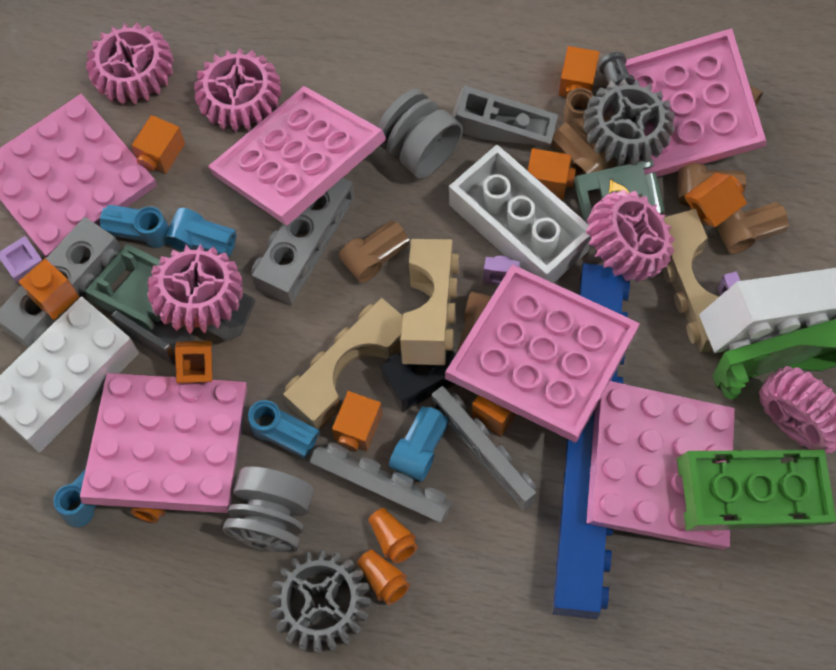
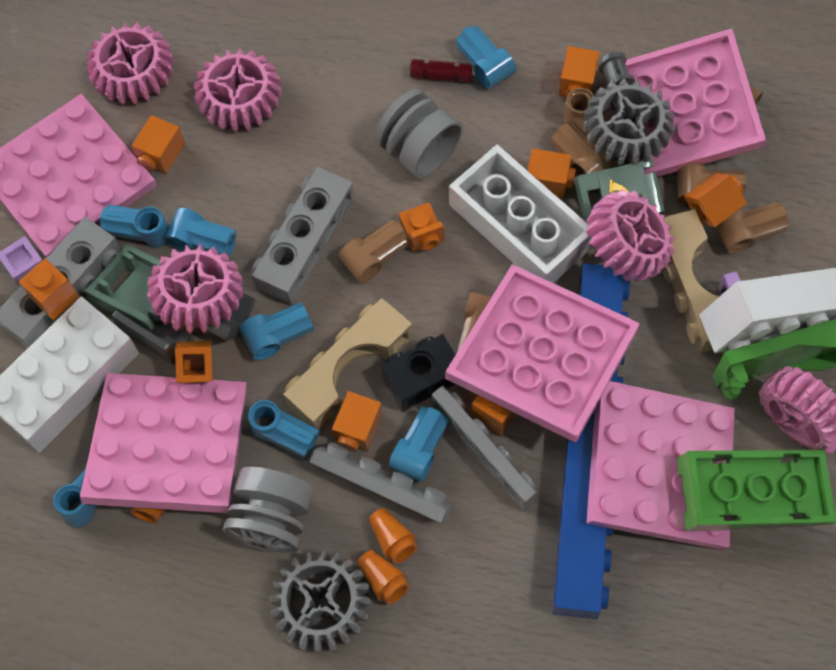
bright pink plate [208,86,386,226] -> none
tan arch [400,239,459,365] -> none
light grey slope [452,85,558,146] -> none
lavender plate [483,256,520,285] -> none
none -> dark azure piece [239,302,314,360]
none -> orange bracket [398,202,444,253]
none -> dark red axle [410,59,473,83]
none -> dark azure piece [456,25,516,89]

